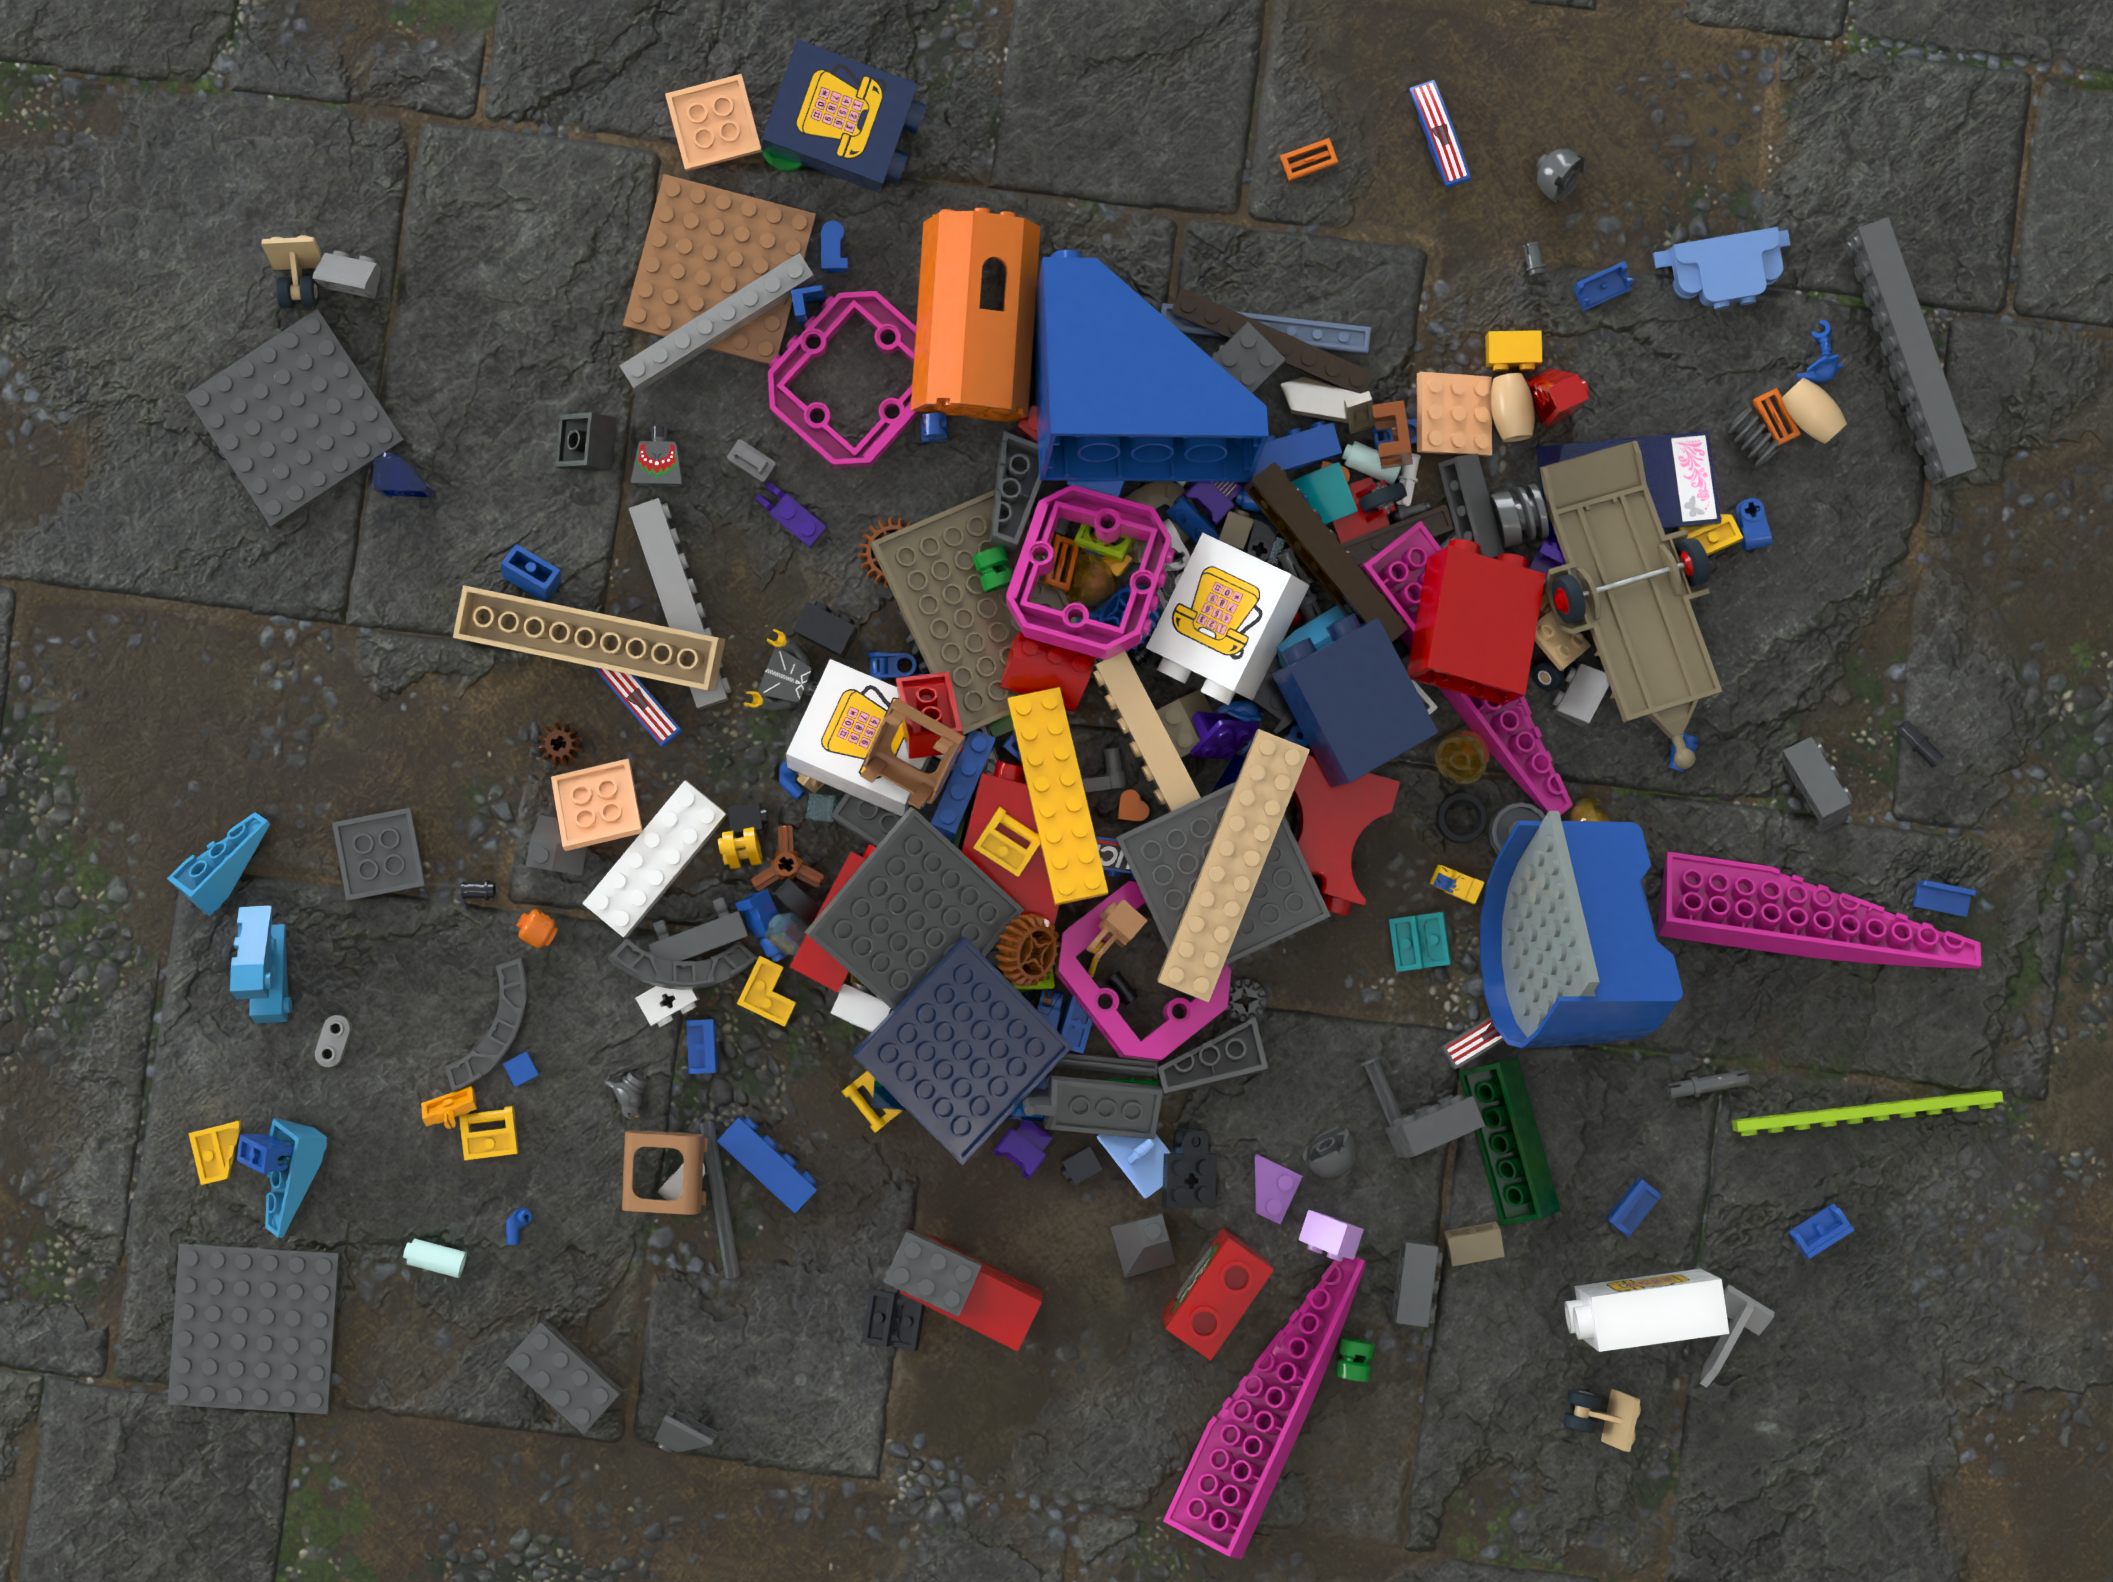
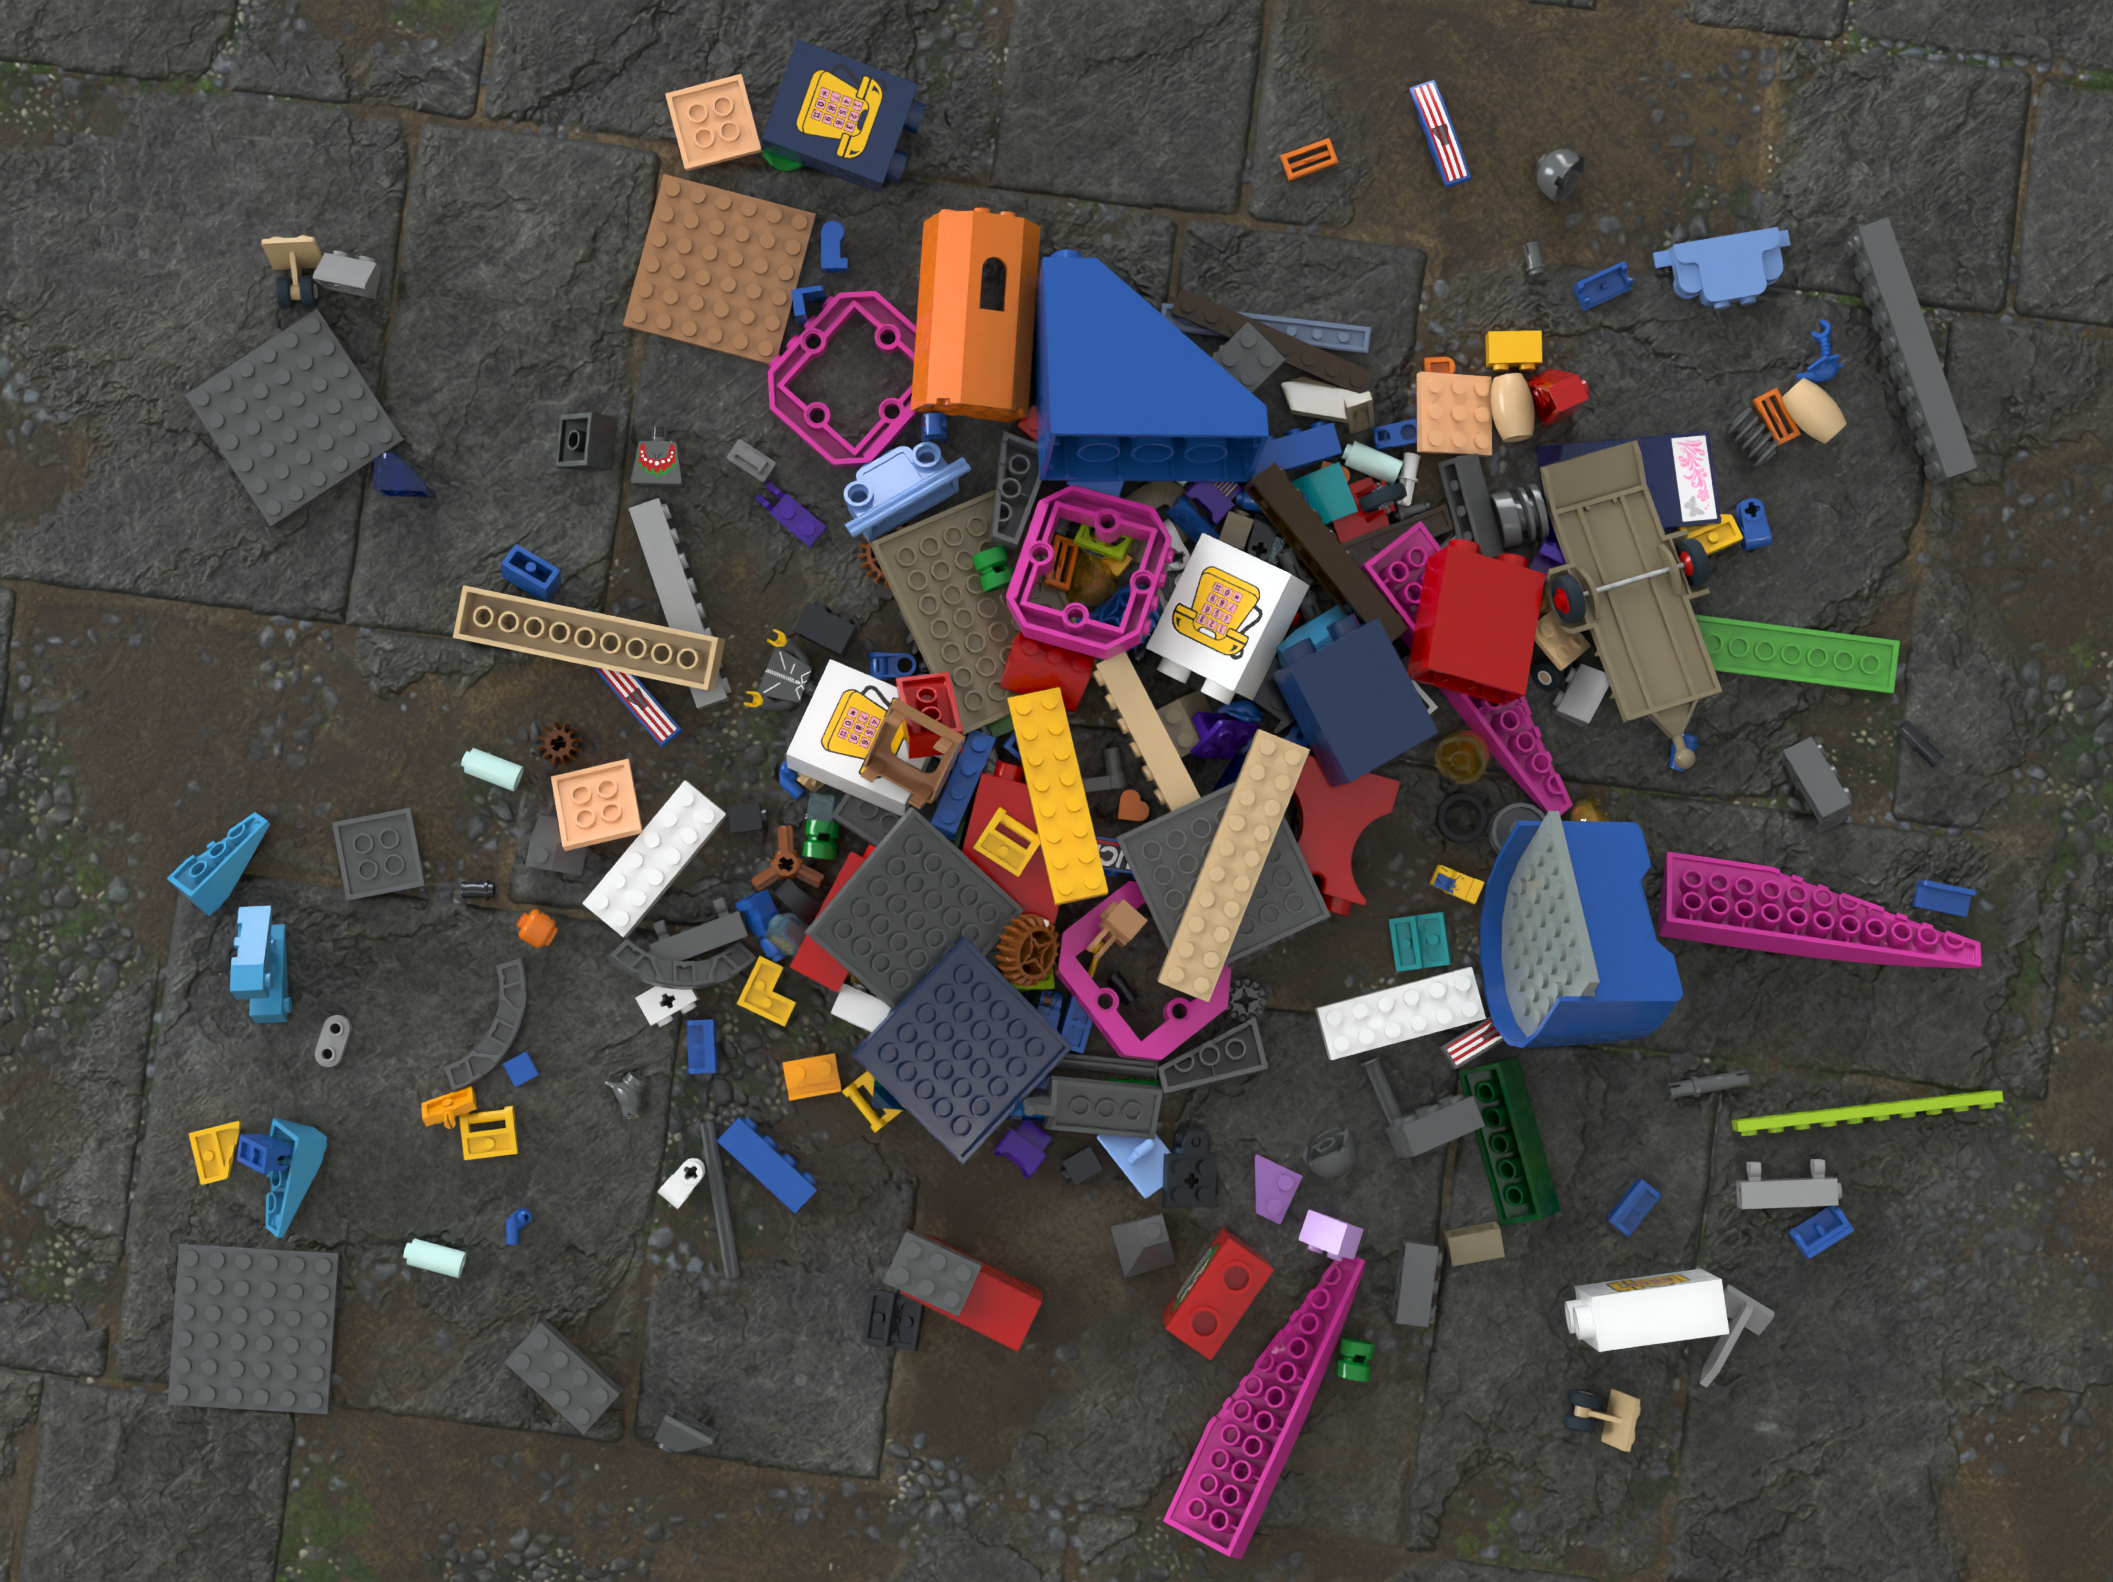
light grey brick [619,253,816,393] -> none
medium nougat piece [622,1130,708,1215] -> none
yellow brick [718,827,763,869] -> none
dark orange panel [1372,400,1413,469] -> none
none -> light aqua brick [461,748,524,791]
none -> light orange plate [783,1053,842,1101]
none -> green wheel [802,819,841,861]
none -> medium blue brick [844,442,971,543]
none -> white brick [1315,967,1486,1060]
none -> orange tile [1424,357,1456,374]
none -> bright green plate [1695,615,1900,694]
none -> light grey brick [1736,1159,1842,1209]

